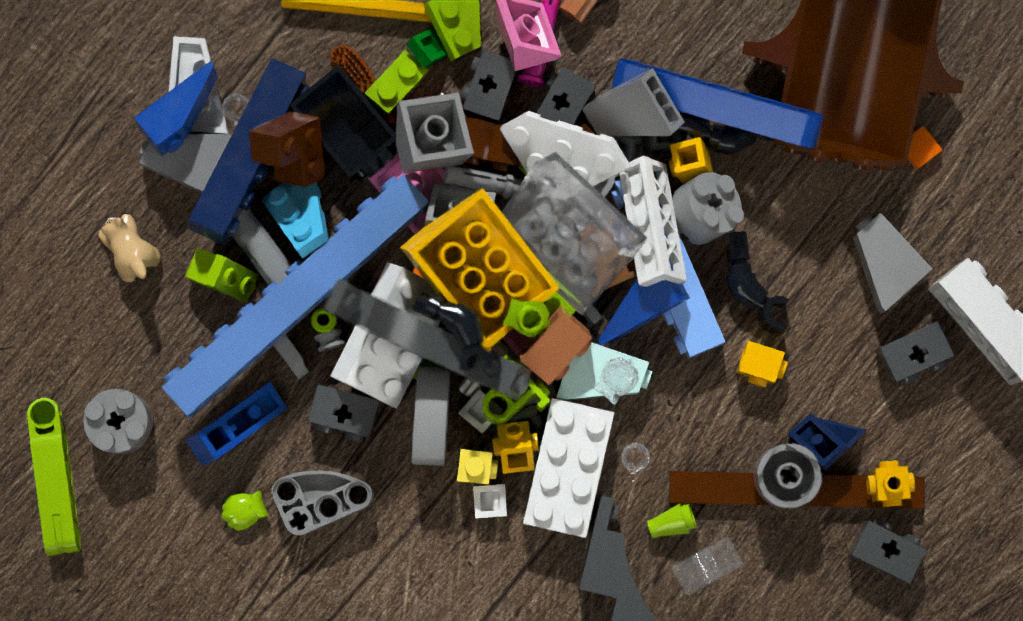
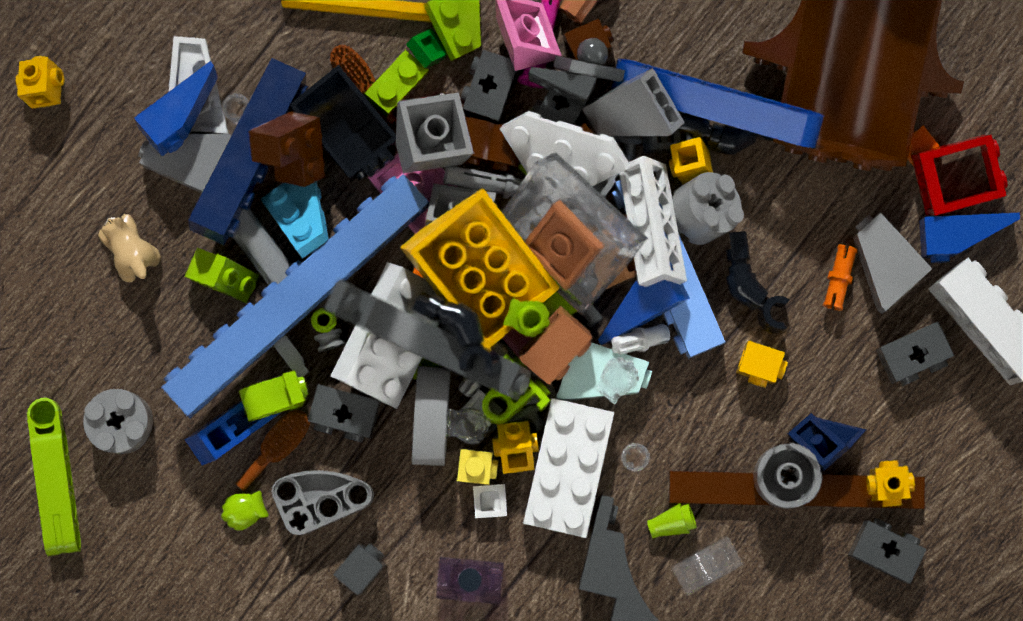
none -> yellow brick [16,56,64,109]
none -> dark orange piece [235,410,310,492]
none -> lime pin [239,370,308,422]
none -> dark grey brick [333,544,387,596]
none -> clear purple piece [436,557,504,605]
none -> clear animal [446,408,489,444]
none -> nougat tile [524,200,604,291]
none -> dark grey slope [528,67,597,106]
none -> dark grey tile [554,38,625,82]
none -> reddish brown brick [564,18,614,60]
none -> white axle [611,324,670,355]
none -> orange pin [823,244,858,311]
none -> red window [911,134,1008,216]
none -> blue slope [919,213,1020,263]

